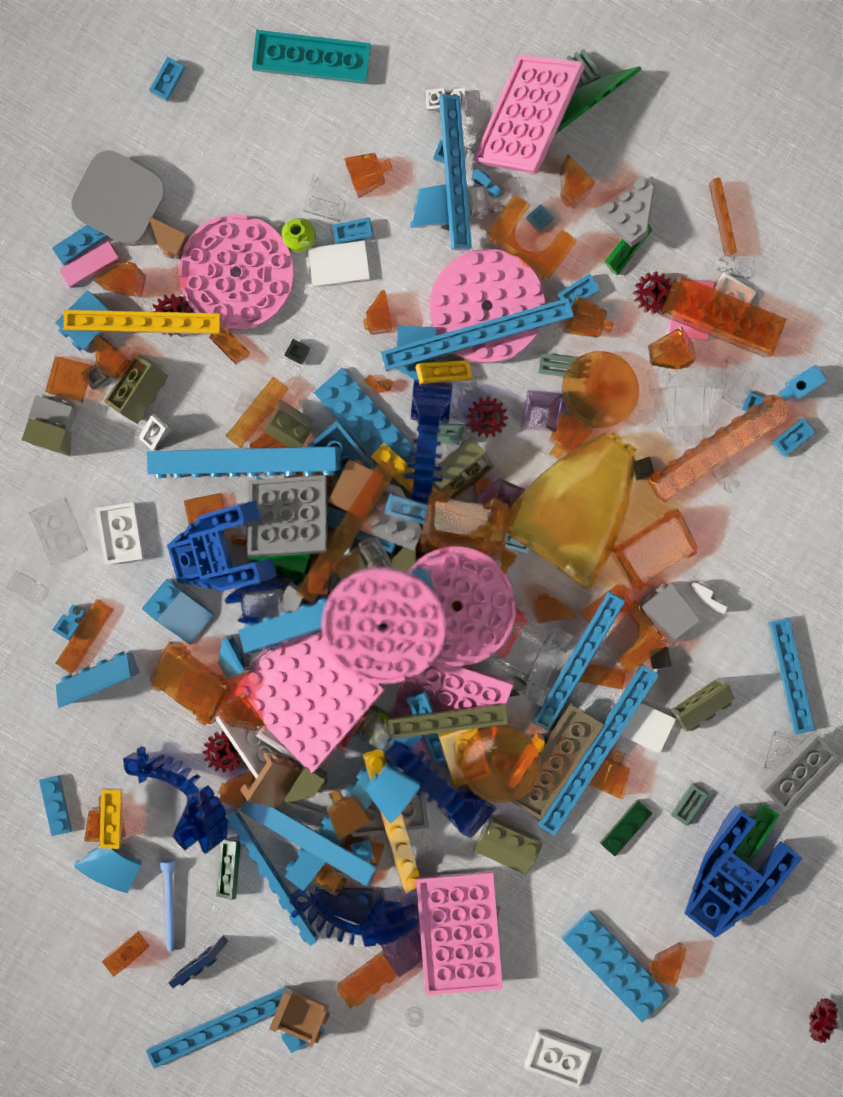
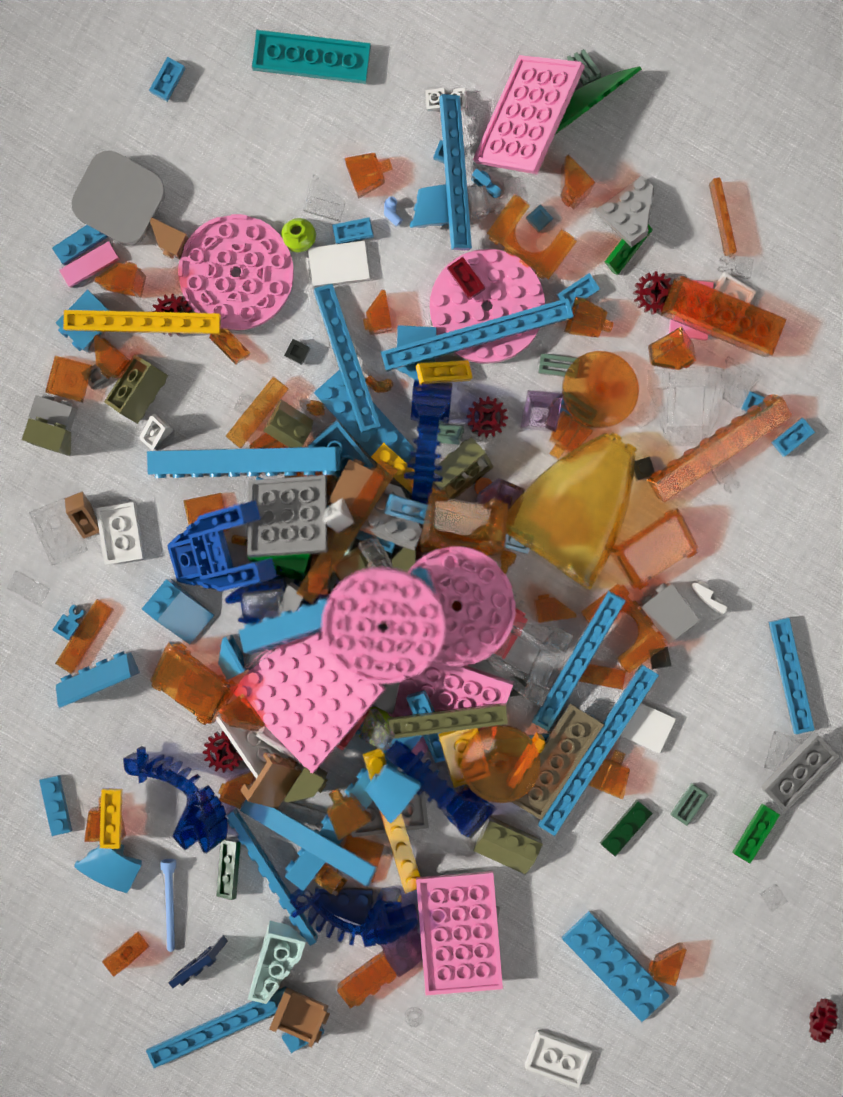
dark azure plate [351,838,375,866] -> none
olive slope [670,678,735,732] -> none
blue wedge [684,805,802,938] -> none
dark azure torso [778,365,827,402] -> none
none -> medium nougat slope [65,491,99,539]
none -> light aqua wedge [248,921,306,1004]
none -> clear orange plate [306,400,325,416]
none -> dark azure plate [314,284,380,433]
none -> white slope [323,498,354,533]
none -> light blue arm [384,196,403,227]
none -> dark red plate [447,257,485,300]

